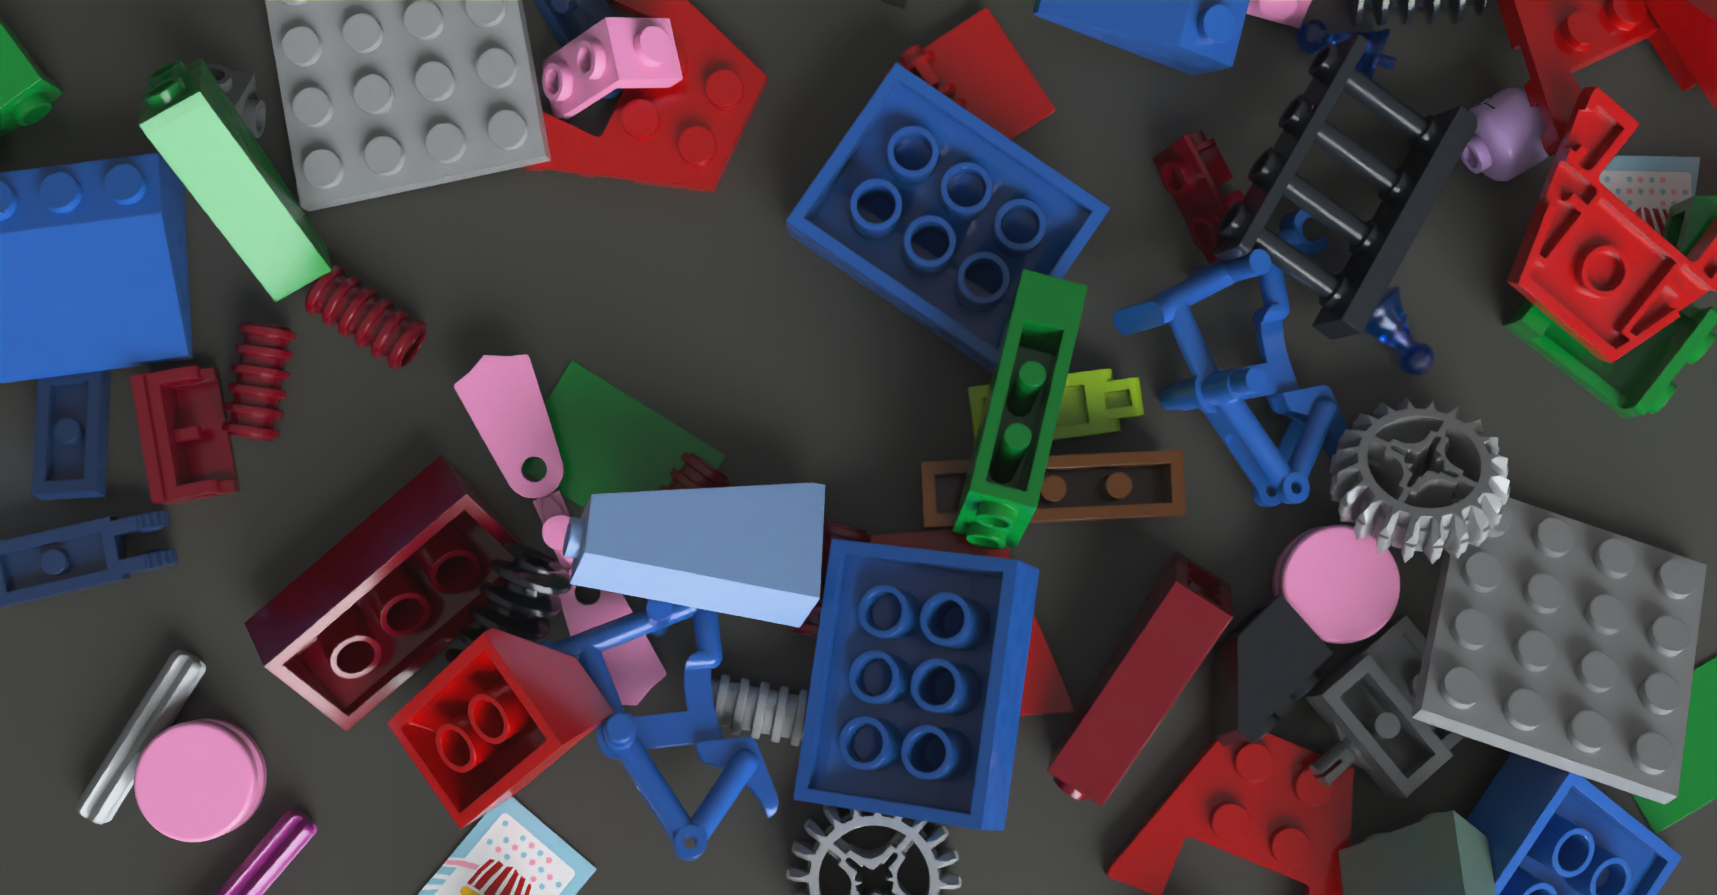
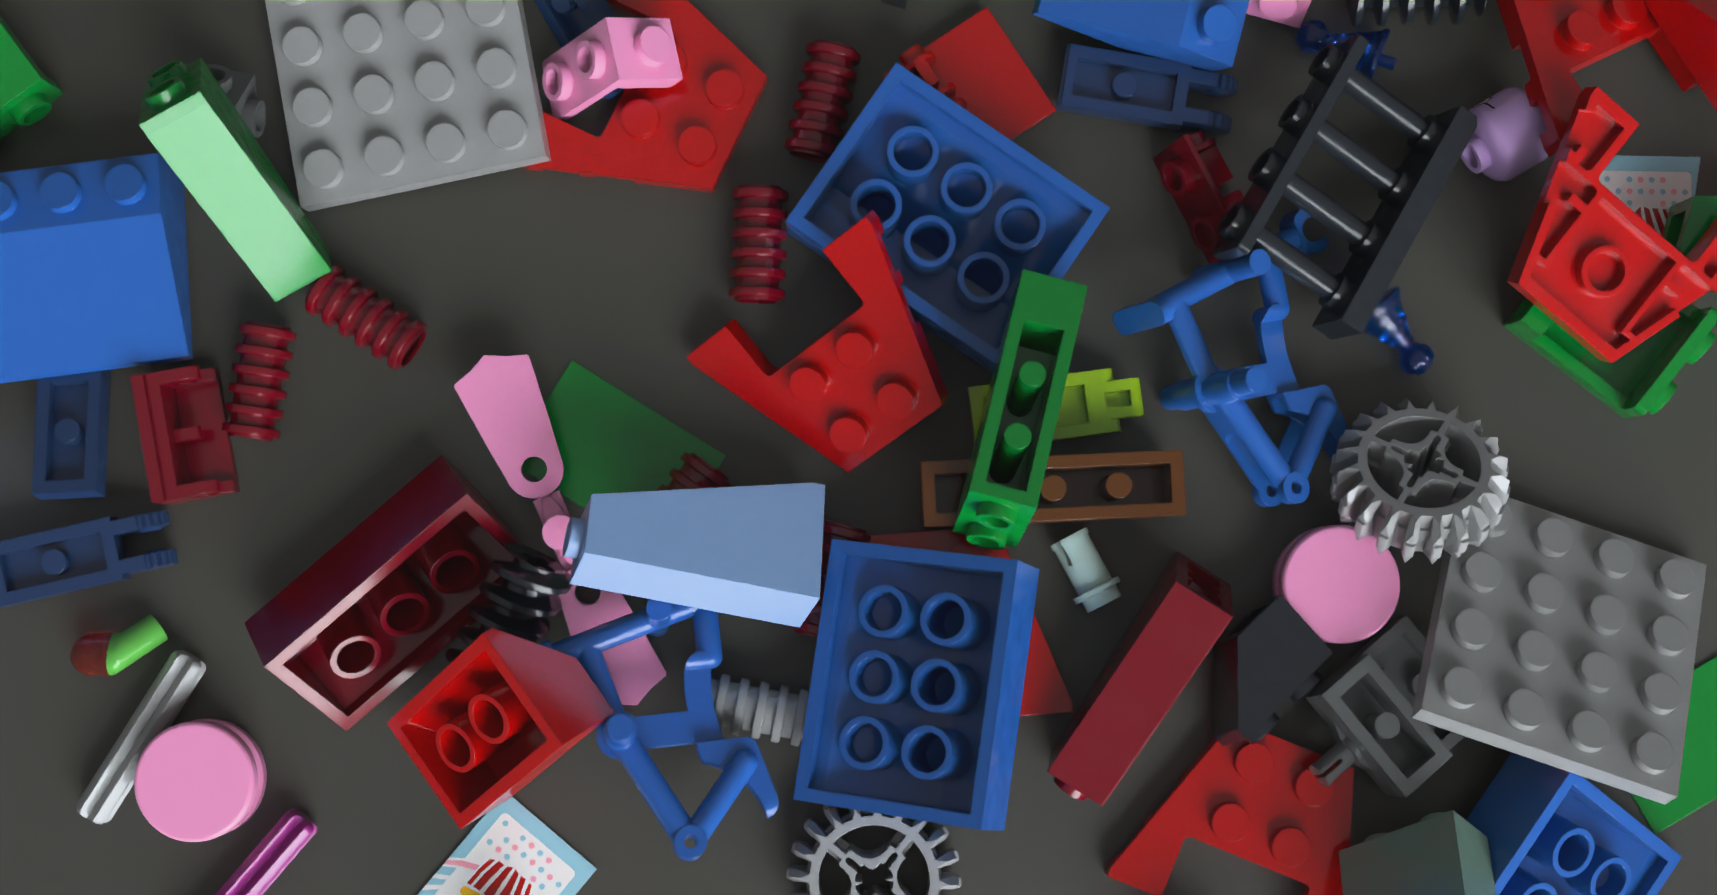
none -> arm [70,614,168,677]
none -> red wing [686,210,949,472]
none -> dark red piece [728,184,789,304]
none -> dark red piece [784,39,861,163]
none -> light aqua pin [1050,527,1121,613]
none -> dark blue hinge [1055,44,1238,135]

